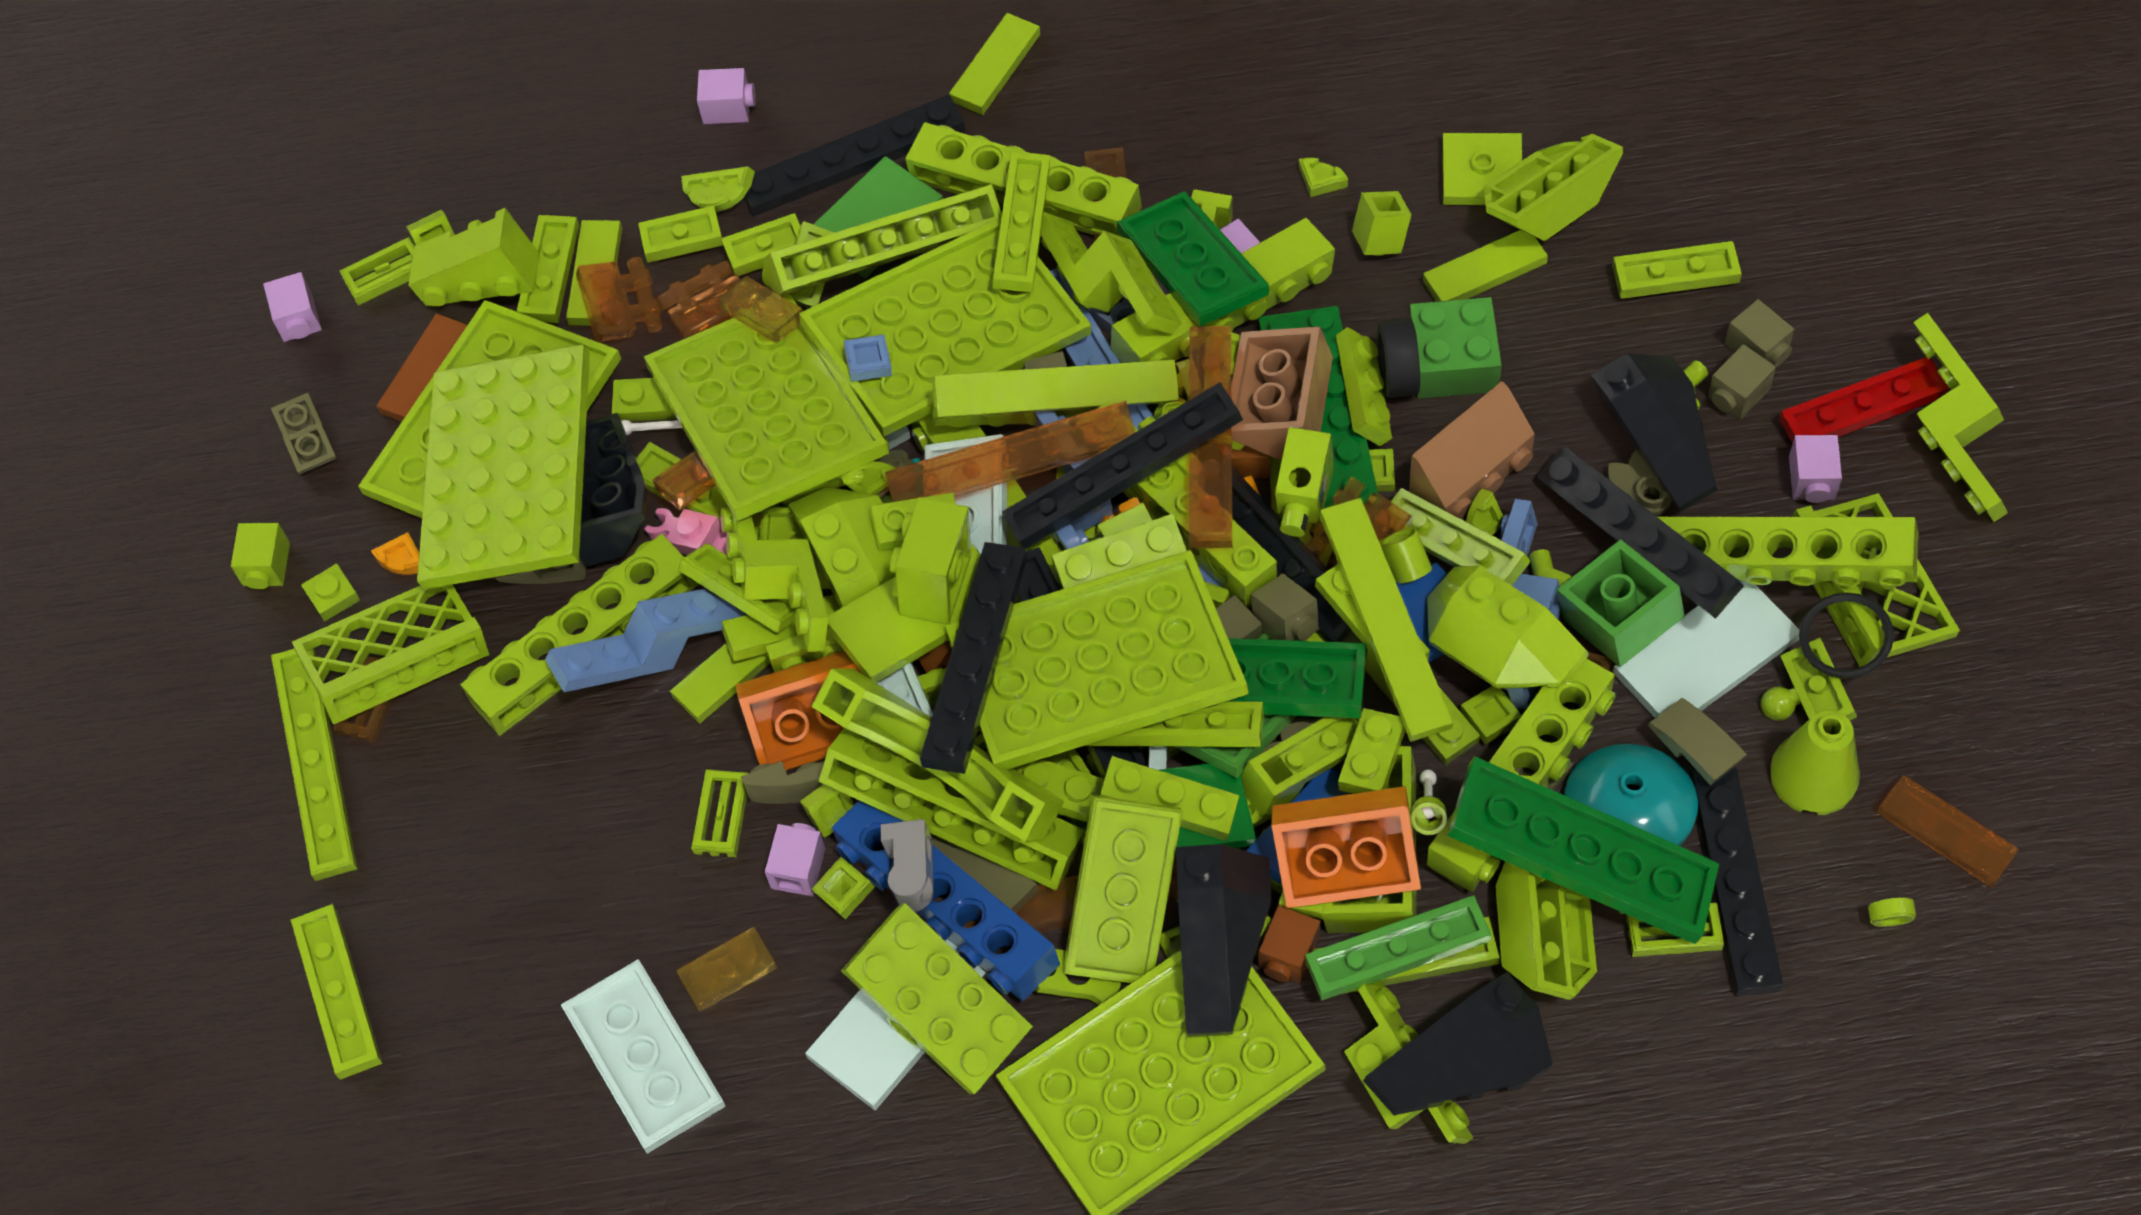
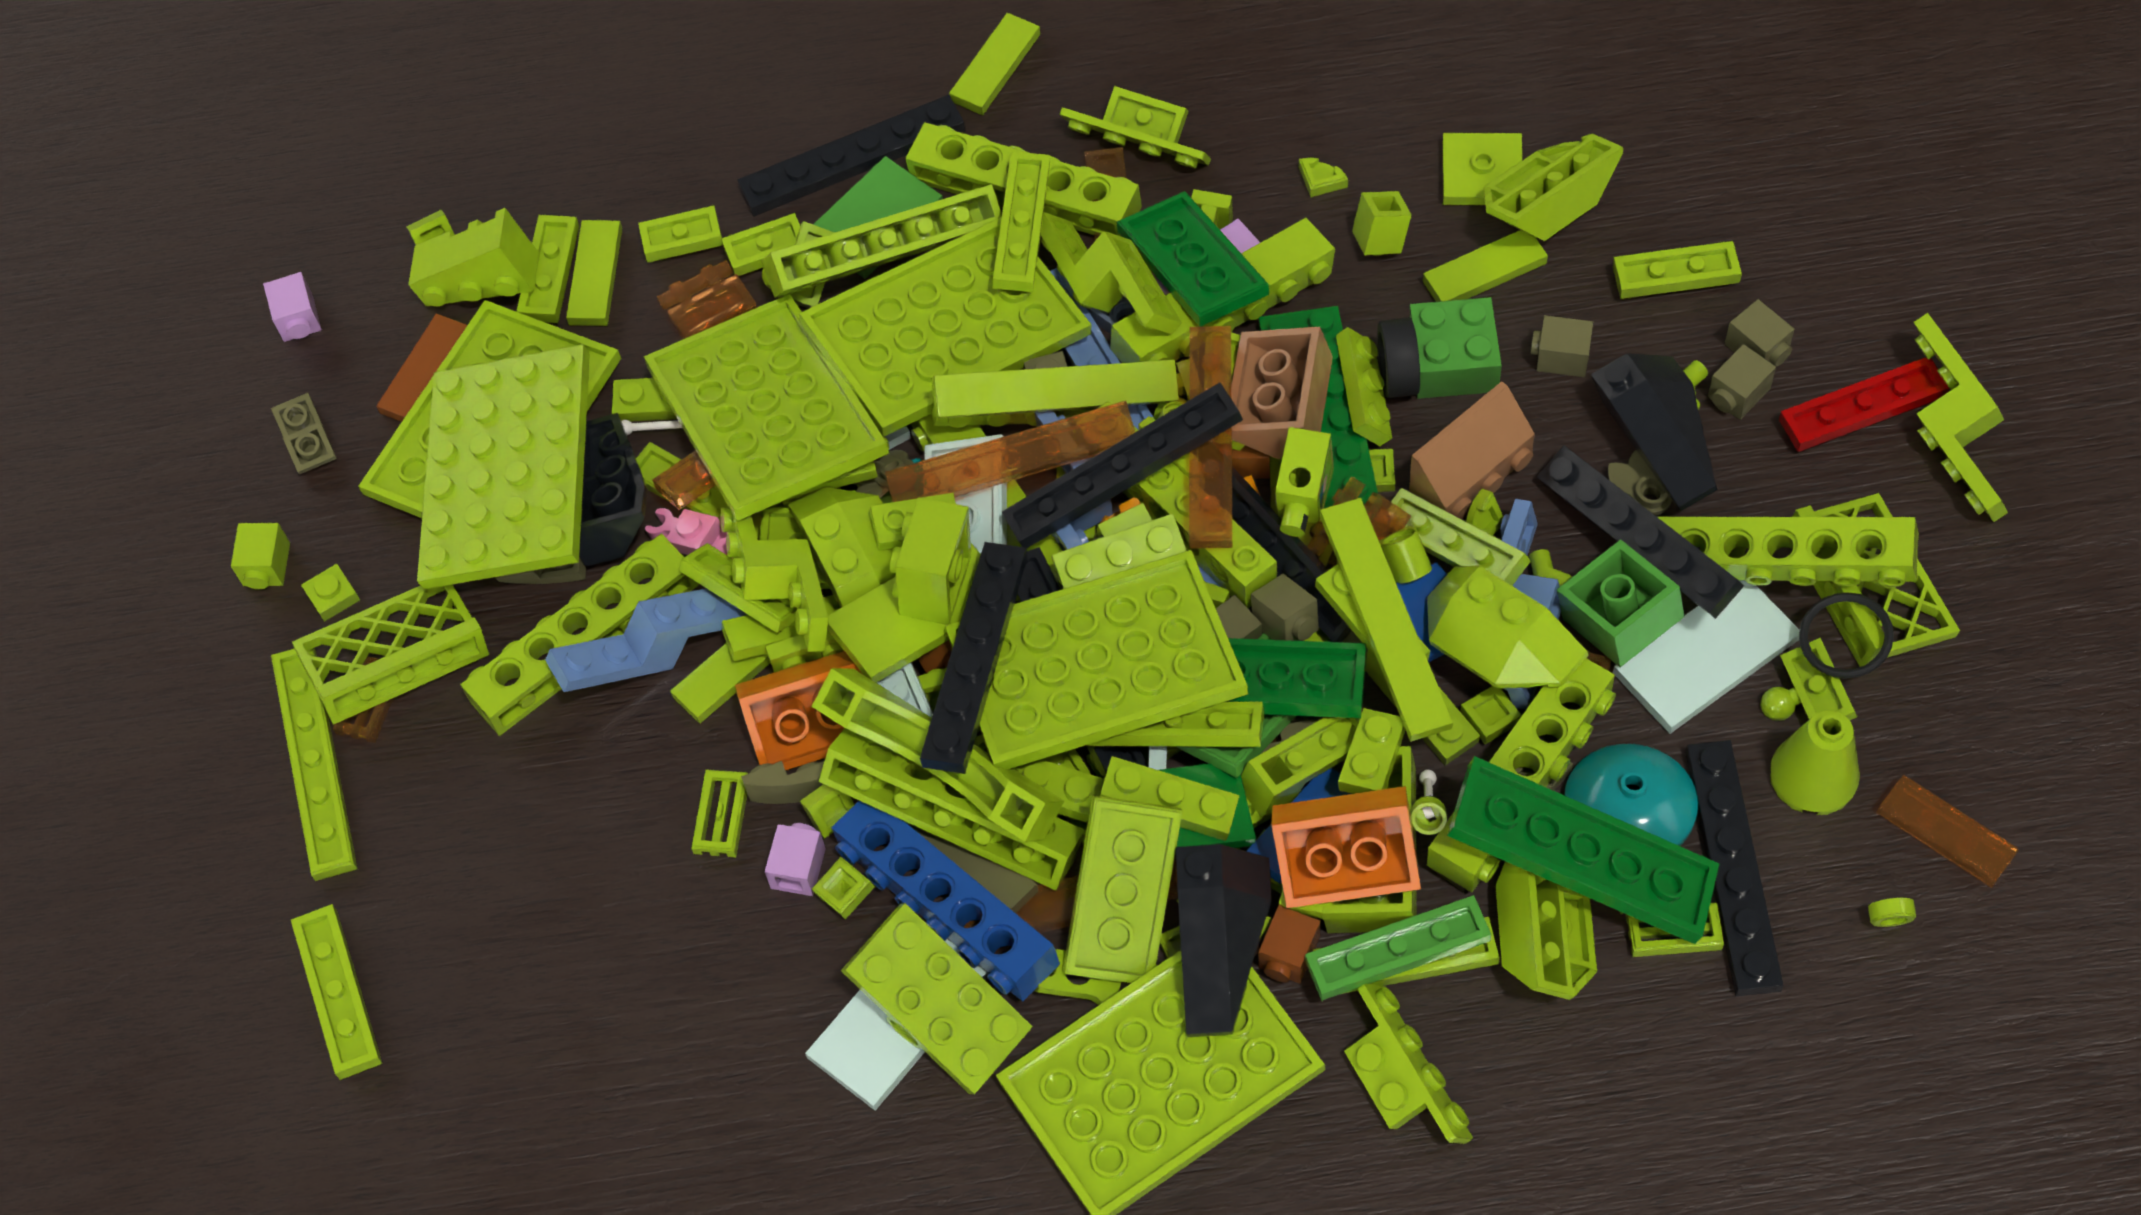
lime tile [339,236,415,306] -> none
light orange tile [371,532,419,575] -> none
light aqua tile [561,959,725,1154] -> none
clear orange plate [576,257,662,342] -> none
clear yellow plate [676,927,777,1012] -> none
lime tile [681,166,755,212] -> none
lavender brick [697,68,756,124] -> none
clear yellow plate [718,276,803,343] -> none
lime tile [841,462,899,495] -> none
medium blue tile [844,335,892,382] -> none
light grey leg [881,819,933,912] -> none
black wedge [1363,972,1553,1116] -> none
olive slope [1648,698,1747,786] -> none
lavender brick [1789,435,1842,503] -> none
none -> lime bracket [1059,86,1211,169]
none -> olive brick [1530,315,1593,377]

